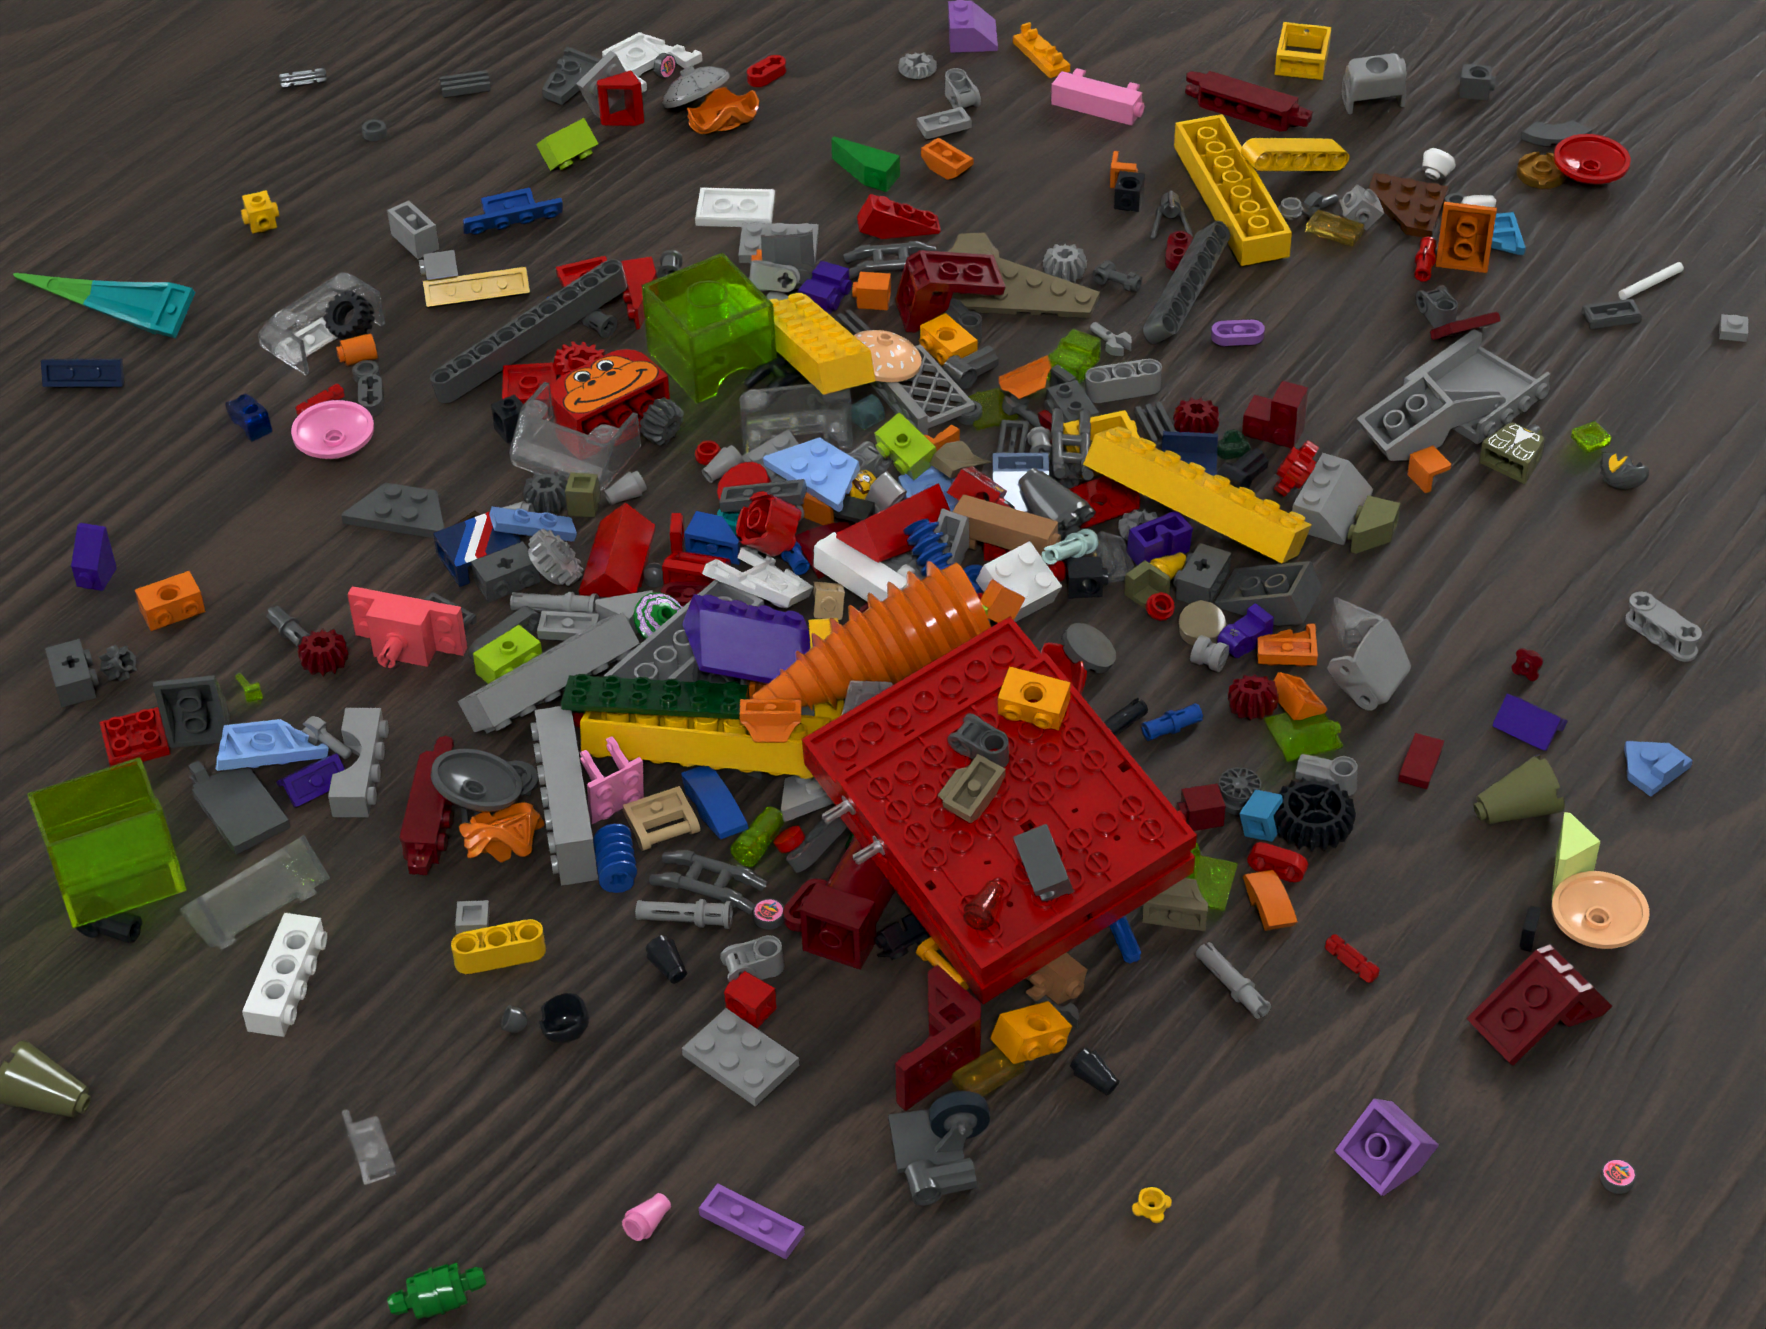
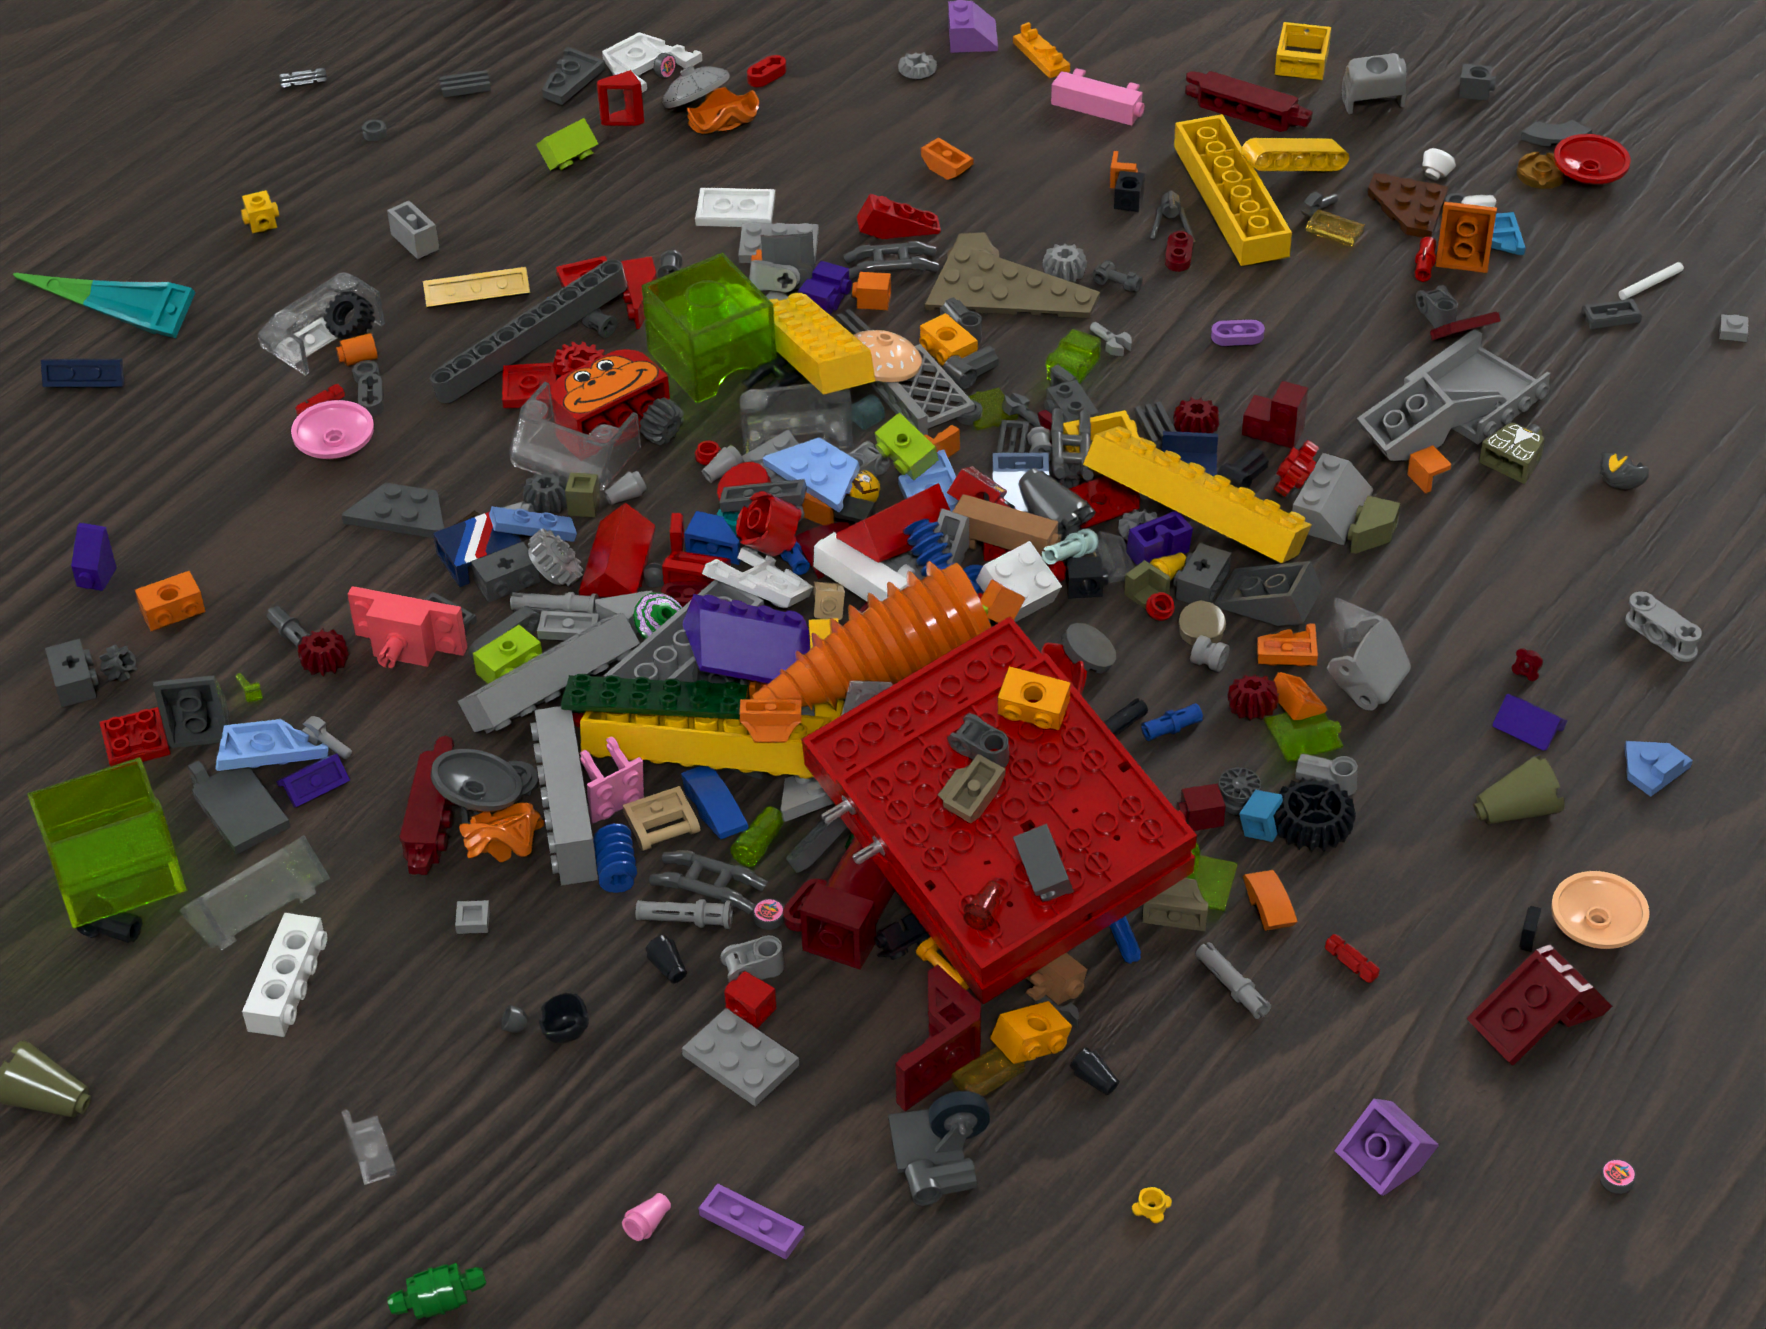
clear blue leg [225,393,273,442] -> none
light grey arch [328,708,389,817] -> none
light grey brick [419,250,458,280] -> none
yellow beam [451,919,546,974] -> none
blue bracket [463,188,563,234] -> none
black brick [491,394,531,444] -> none
light grey plate [576,51,626,118] -> none
red tile [773,825,805,853] -> none
green slope [831,136,900,192] -> none
light grey piece [865,471,907,514] -> none
dark red bracket [895,250,1006,333] -> none
light grey plate [917,107,972,140] -> none
dark tan slope [930,441,992,478] -> none
light grey piece [945,68,981,109] -> none
orange slope [999,355,1052,399] -> none
light grey beam [1085,359,1162,403] -> none
dark grey beam [1143,221,1230,345] -> none
clear green tile [1217,429,1251,459] -> none
dark purple leg [1217,603,1274,658] -> none
red beam [1247,842,1308,883] -> none
light grey plate [1278,197,1303,220] -> none
light grey brick [1340,184,1384,230] -> none
dark red tile [1398,733,1445,790] -> none
yellowish green slope [1551,812,1600,900] -> none
clear neon green plate [1571,421,1611,453] -> none

